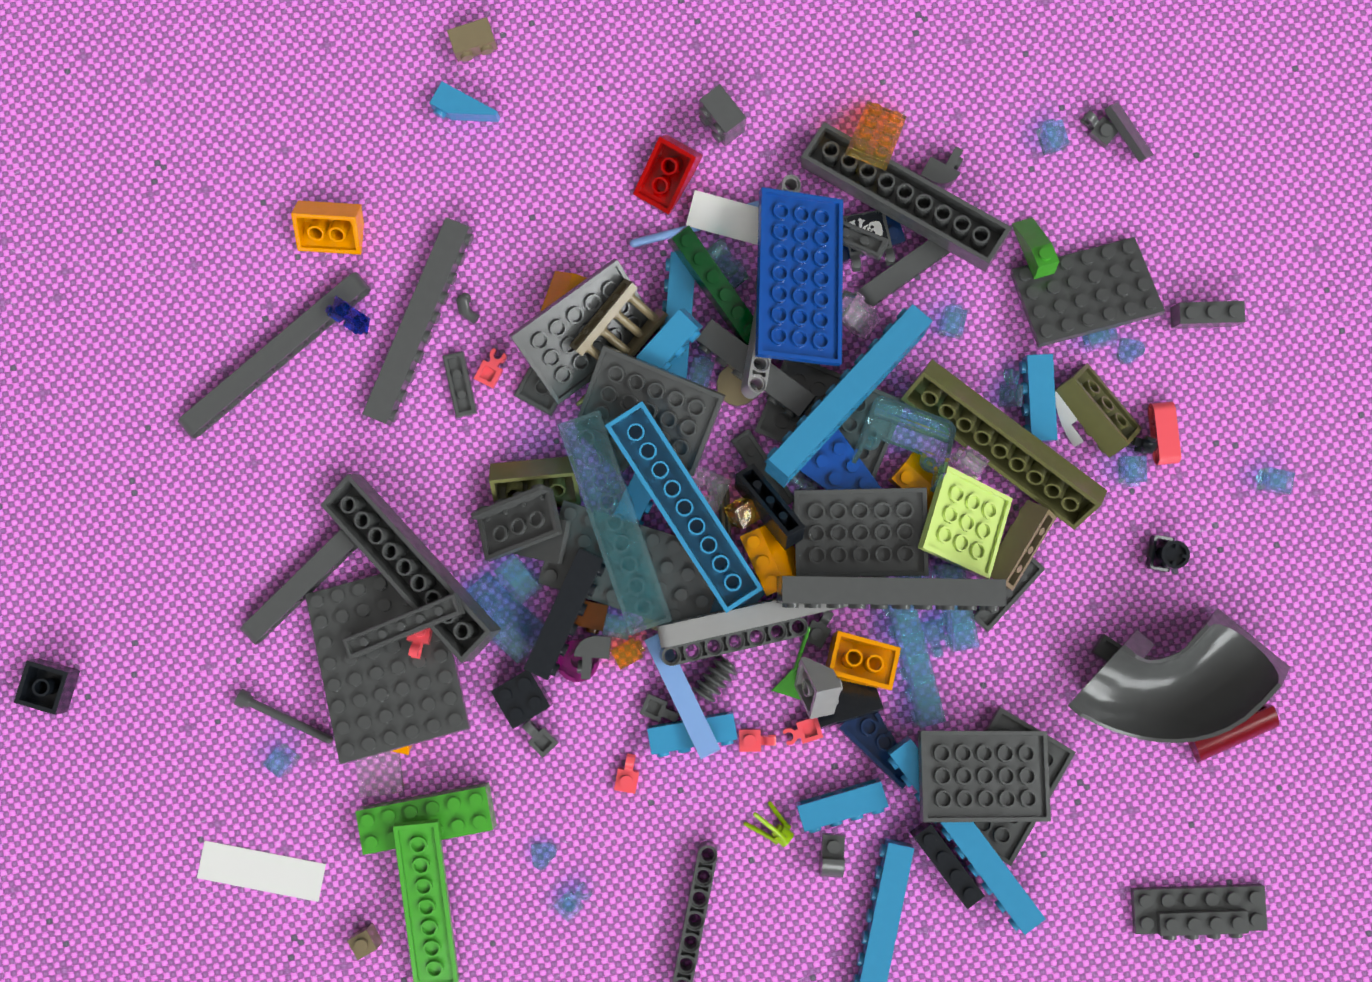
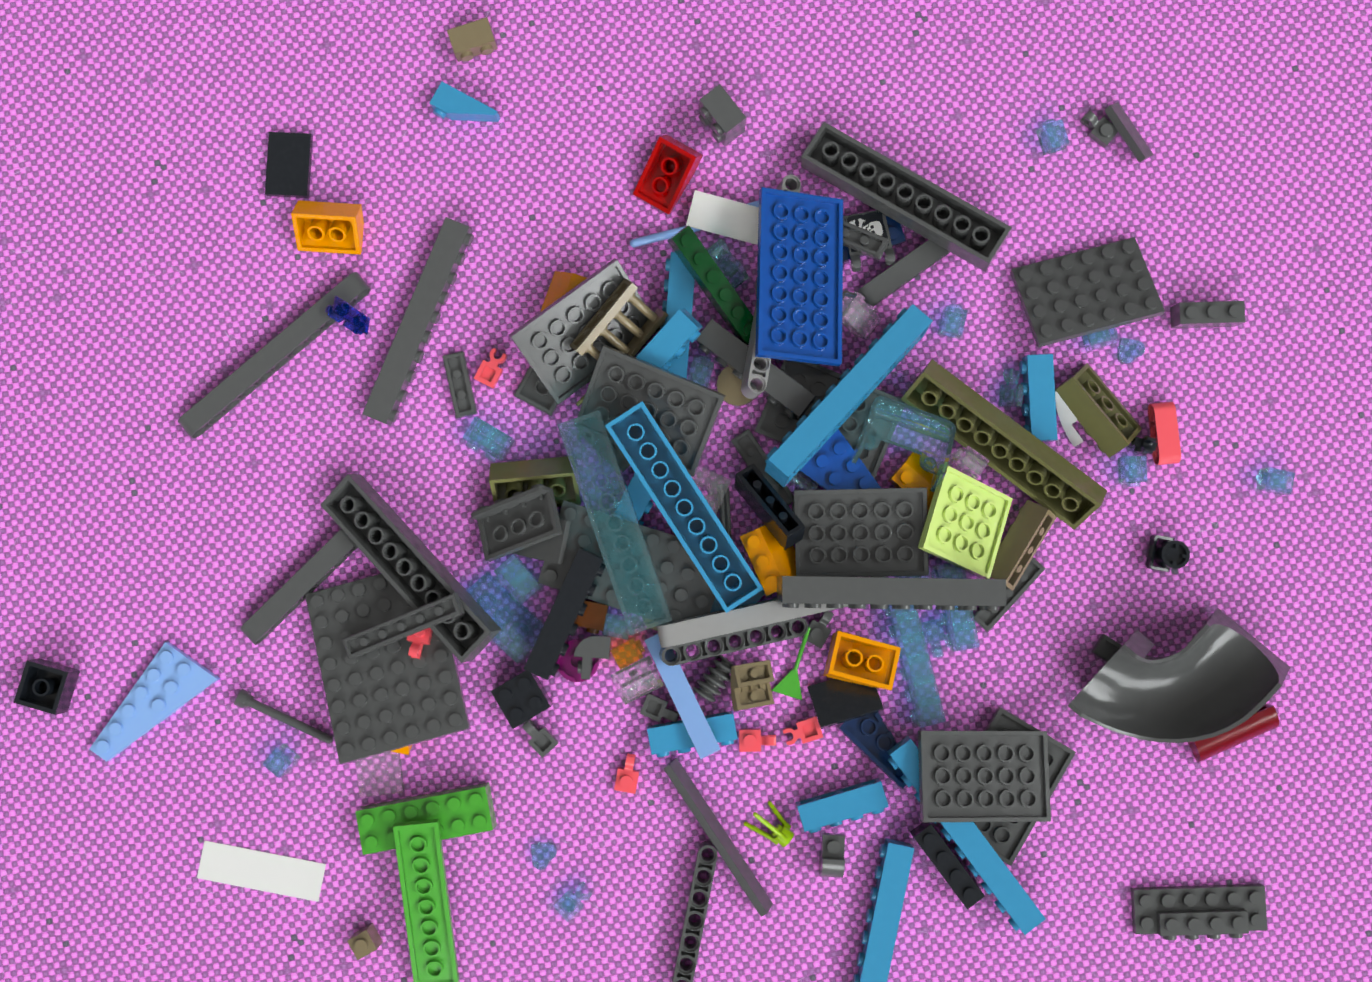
dark grey arm [456,292,480,324] -> none
clear yellow brick [724,498,761,529] -> none
light grey slope [794,657,843,719] -> none
clear yellow plate [845,101,907,170] -> none
dark grey brick [920,146,963,189] -> none
bright green slope [1012,217,1059,279] -> none
none -> light blue wing [89,642,220,762]
none -> black tile [265,132,313,198]
none -> clear light blue brick [463,416,515,462]
none -> clear brick [611,656,664,705]
none -> dark grey tile [664,757,773,917]
none -> dark tan slope [731,660,774,711]

